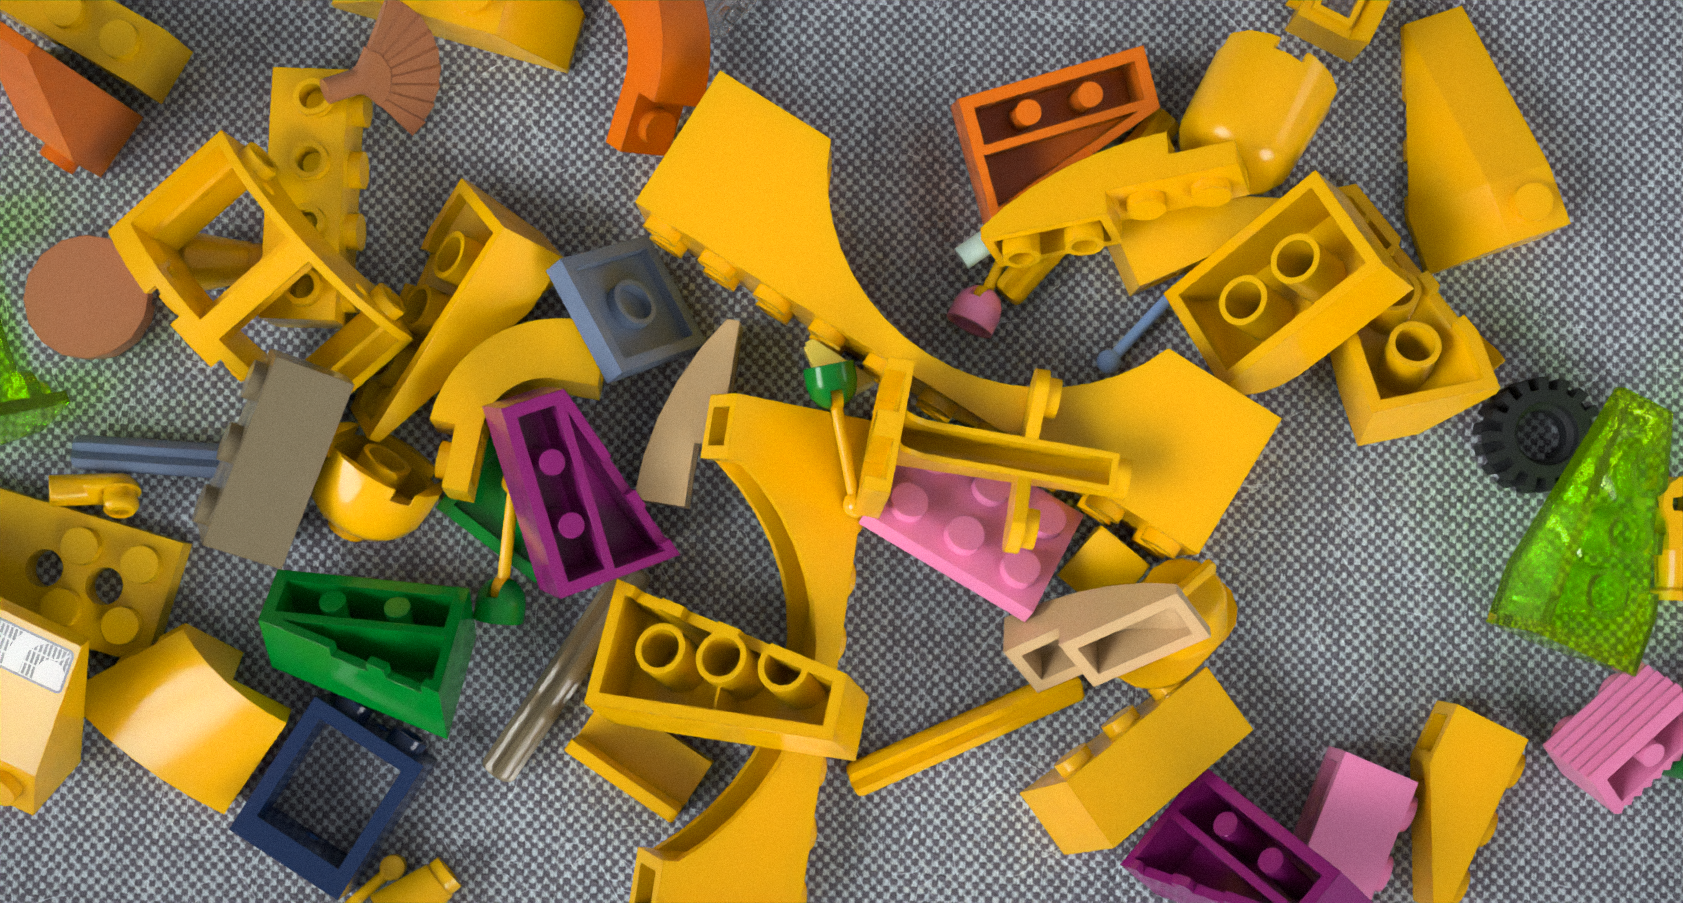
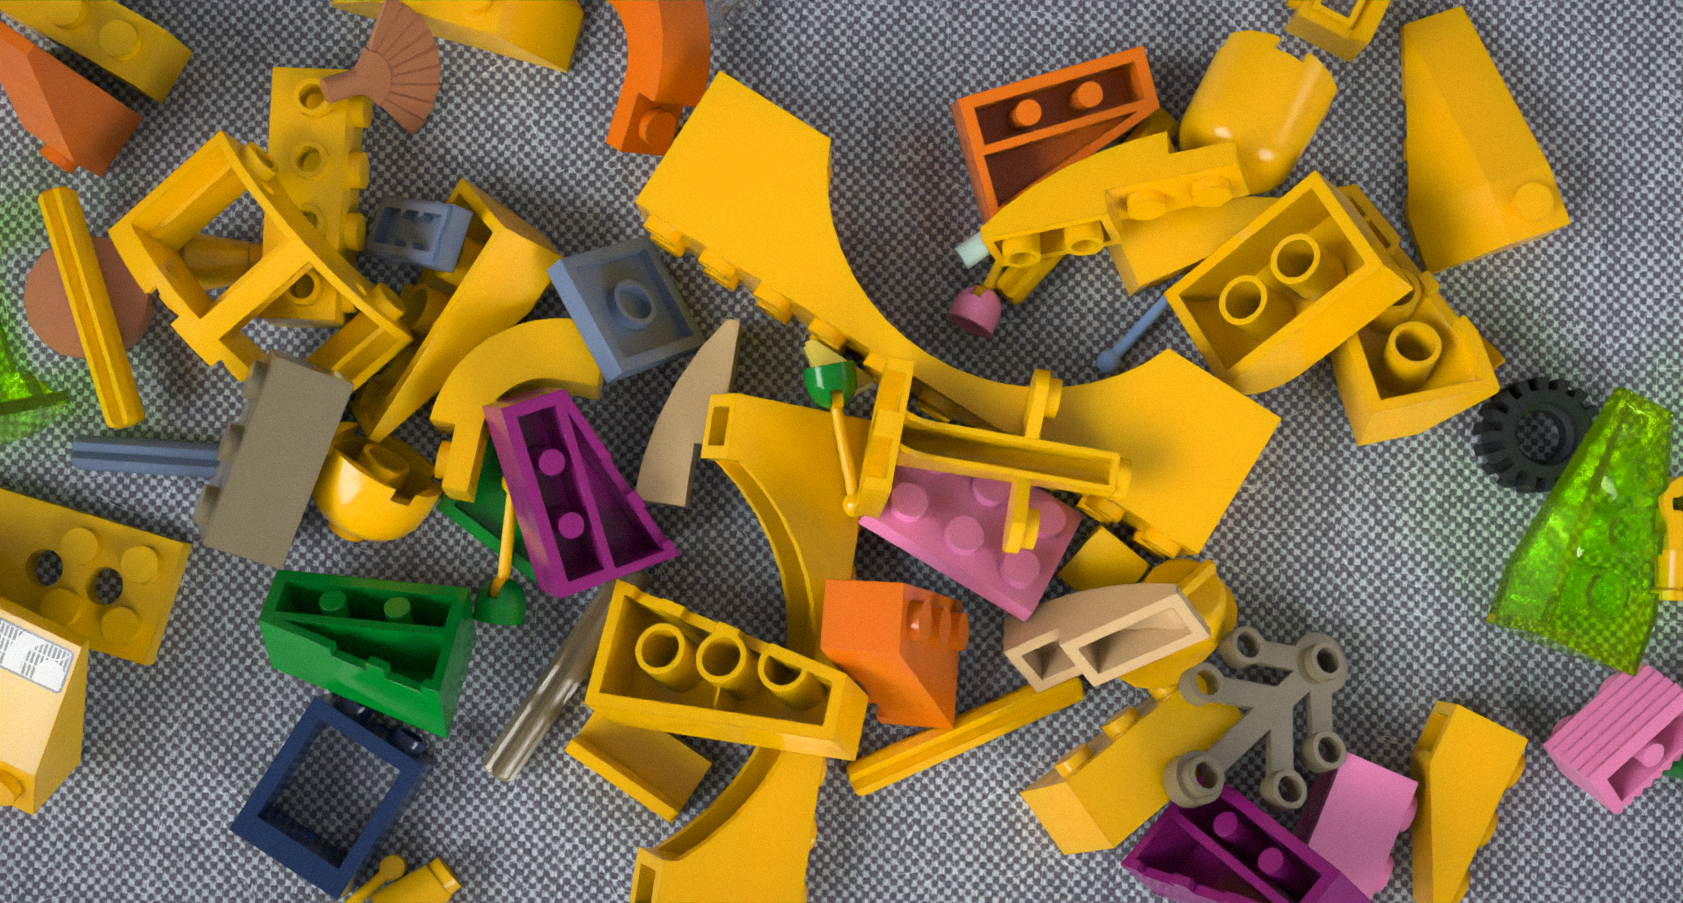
yellow arm [48,473,142,519] -> none
yellow slope [84,623,292,814] -> none
none -> yellow axle [38,186,145,429]
none -> sand blue plate [365,194,473,273]
none -> orange wedge [820,579,969,729]
none -> dark tan plant [1163,626,1348,813]

